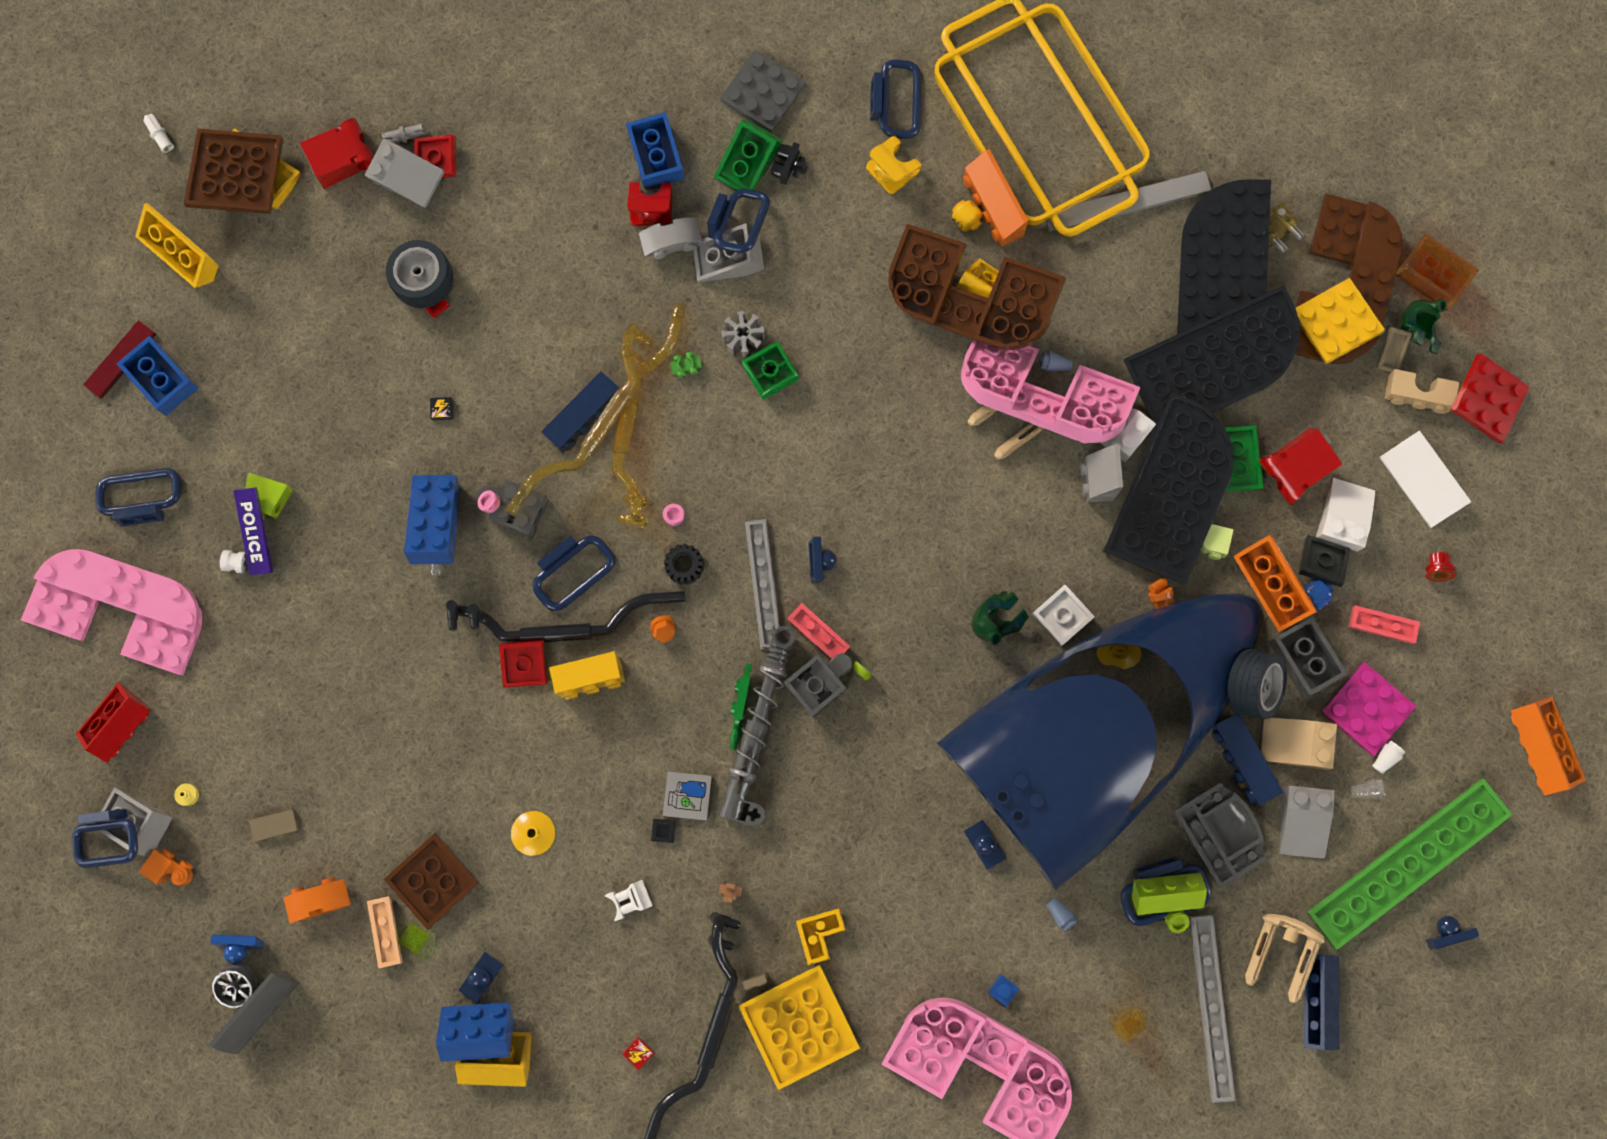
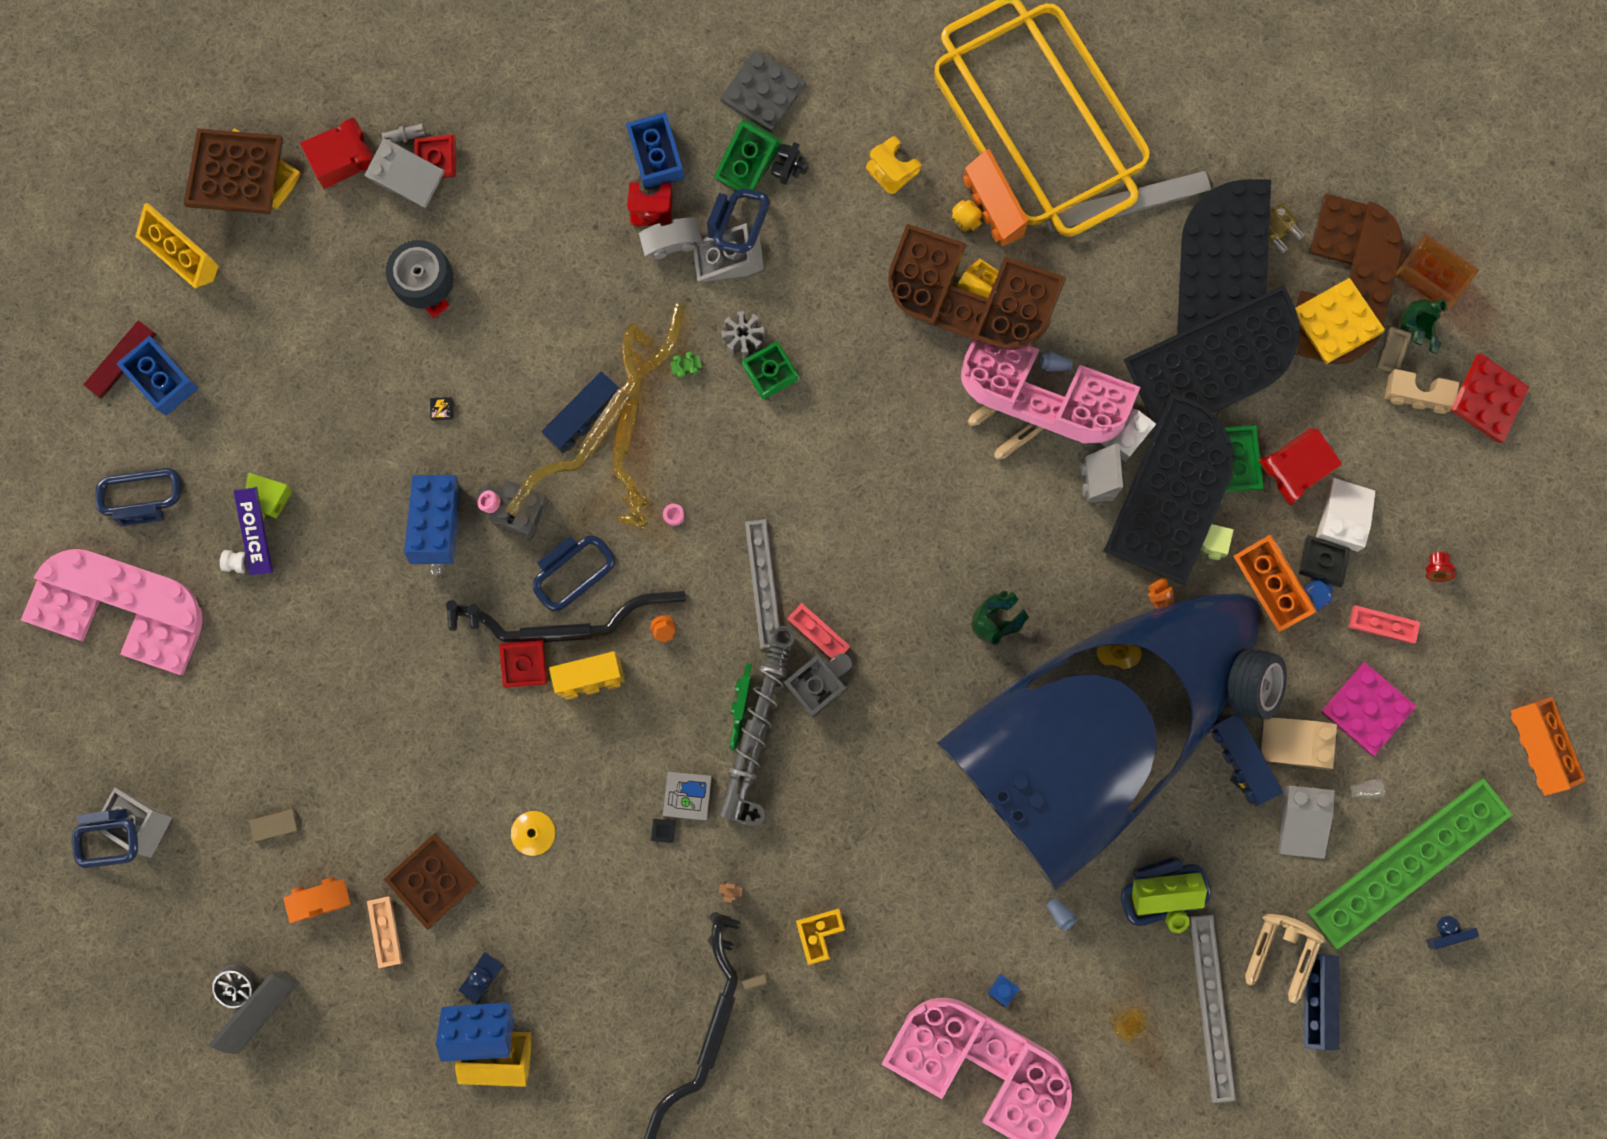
red slope [76,682,150,763] -> none
orange brick [139,848,194,885] -> none
white axle [143,114,174,153] -> none
light yellow tile [174,783,199,806] -> none
blue tile [210,934,263,964] -> none
clear neon green tile [398,923,431,954] -> none
white piece [605,880,653,921] -> none
tile [622,1037,655,1070] -> none
black tyre [664,543,704,585] -> none
yellow plate [738,964,860,1090] -> none
dark blue tile [808,537,837,584] -> none
lime tile [852,661,873,681] -> none
dark blue bar [870,59,921,139] -> none
dark blue tile [963,820,1006,870] -> none
white plate [1032,585,1094,646] -> none
dark grey slope [1173,783,1266,889] -> none
dark grey brick [1268,617,1348,698] -> none
white cone [1372,741,1405,774] -> none
white slope [1379,431,1471,528] -> none

